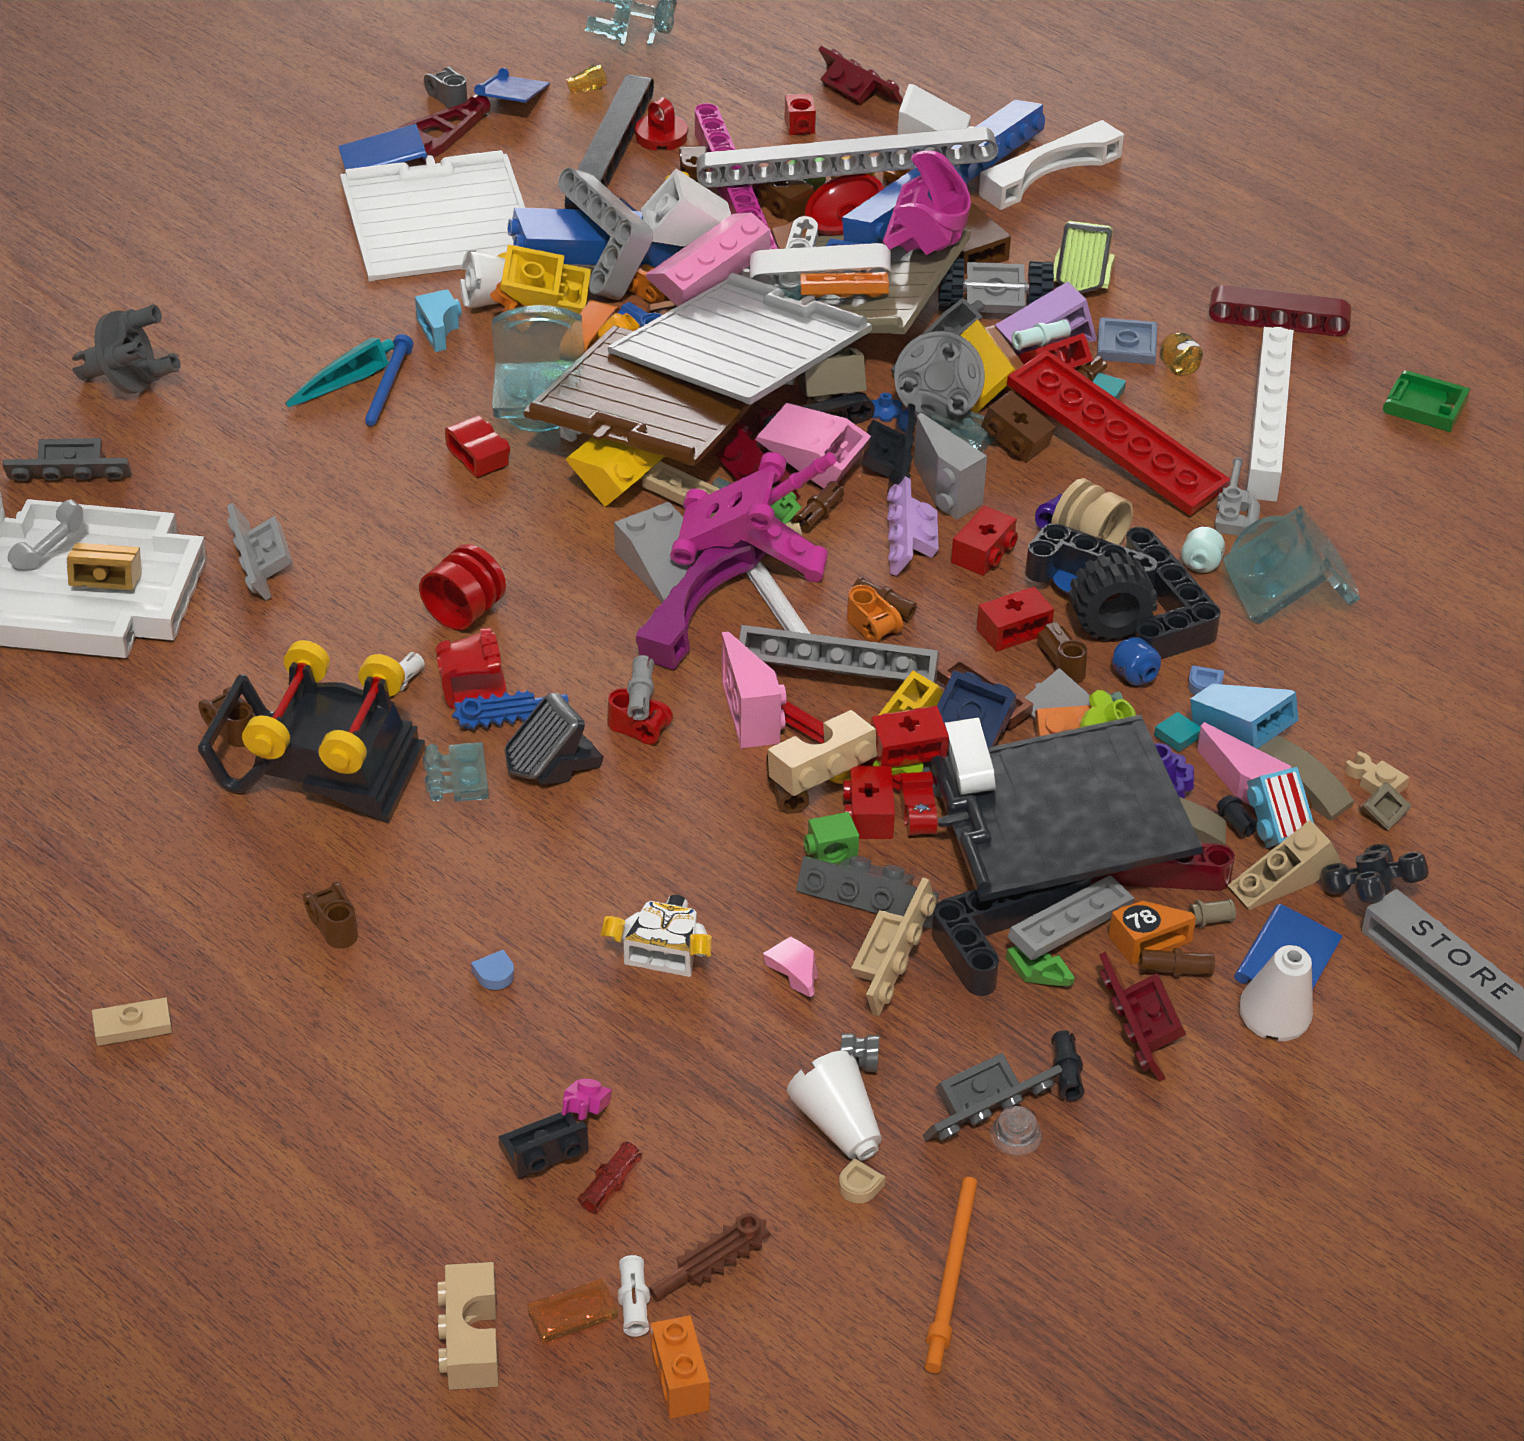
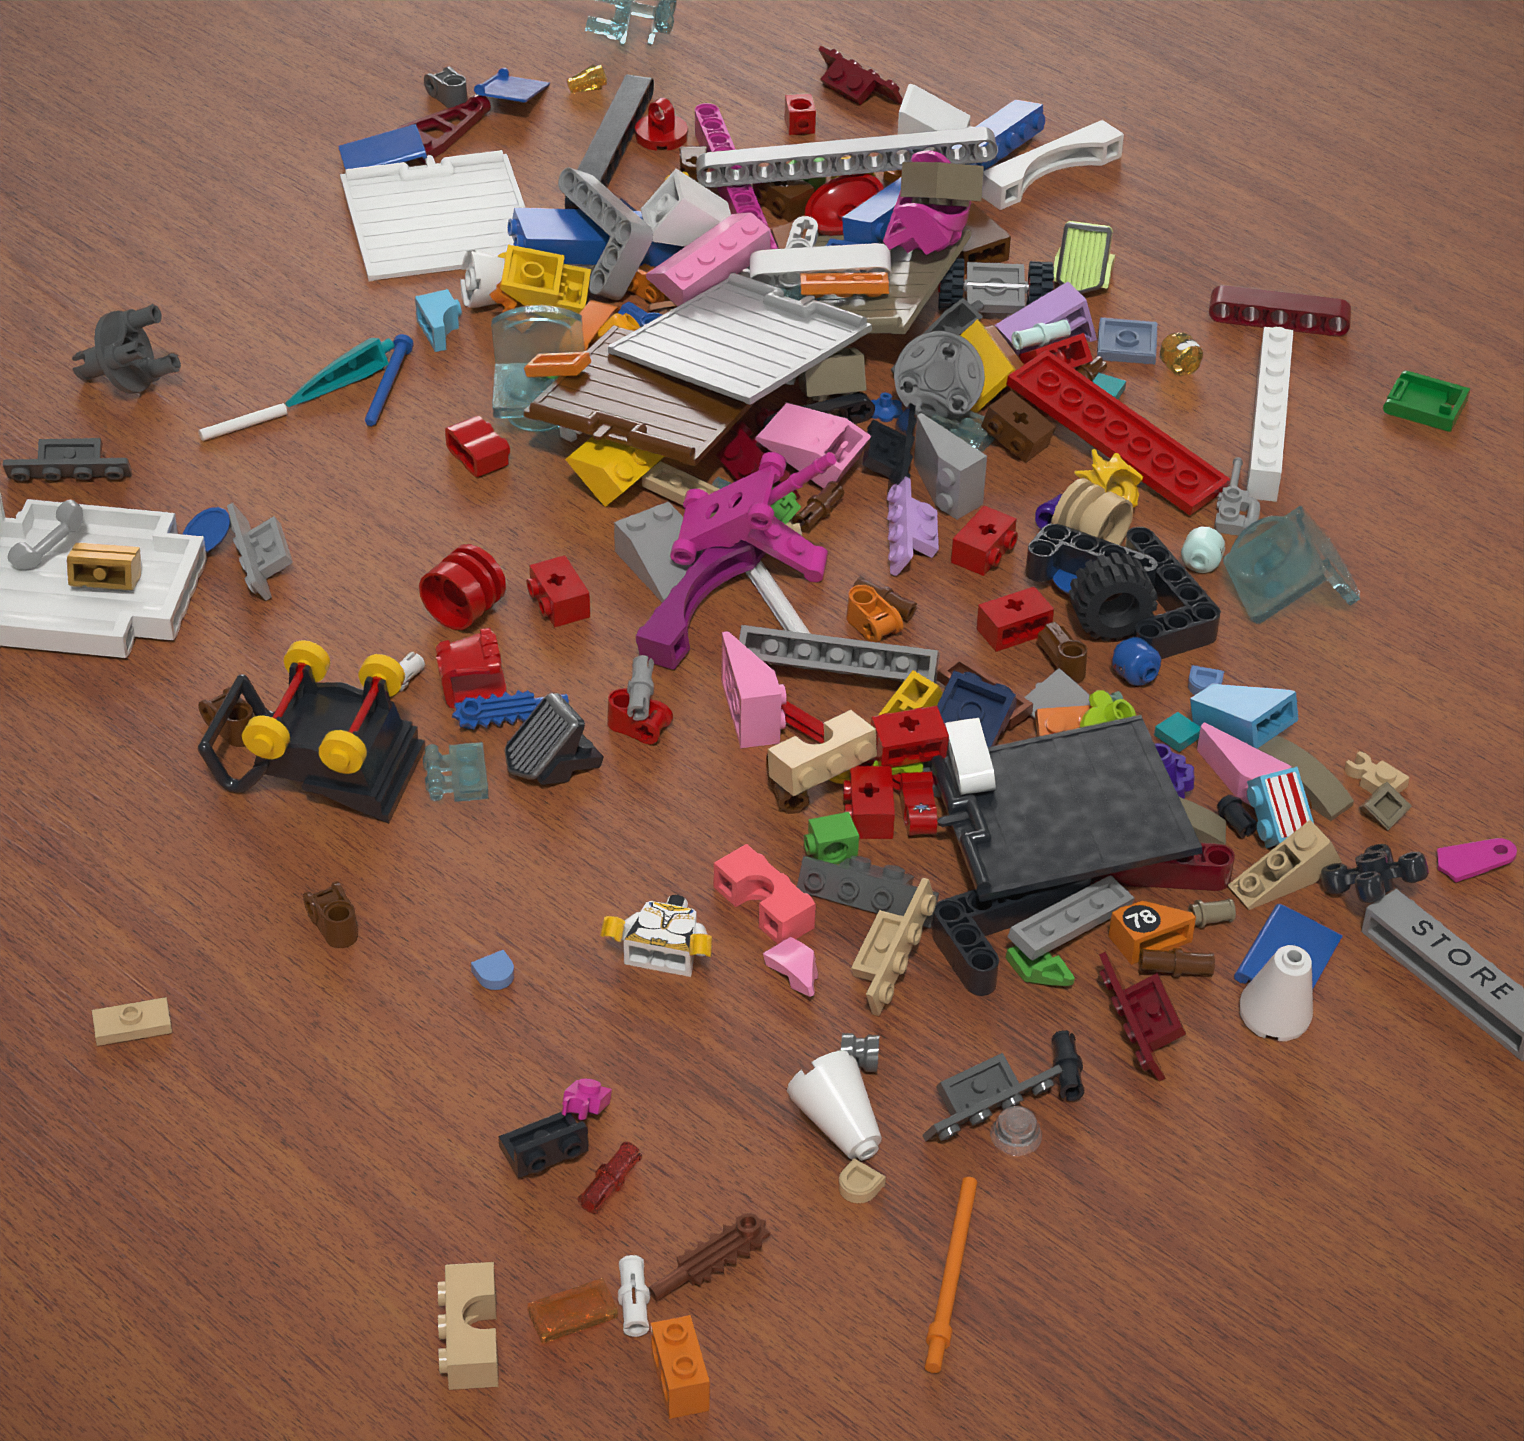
none -> blue piece [183,507,230,553]
none -> white bar [199,403,287,441]
none -> orange tile [524,352,591,377]
none -> red brick [526,555,590,628]
none -> coral arch [714,844,816,944]
none -> dark tan brick [900,162,984,207]
none -> yellow hair [1074,449,1143,508]
none -> dark pink piece [1437,838,1517,883]

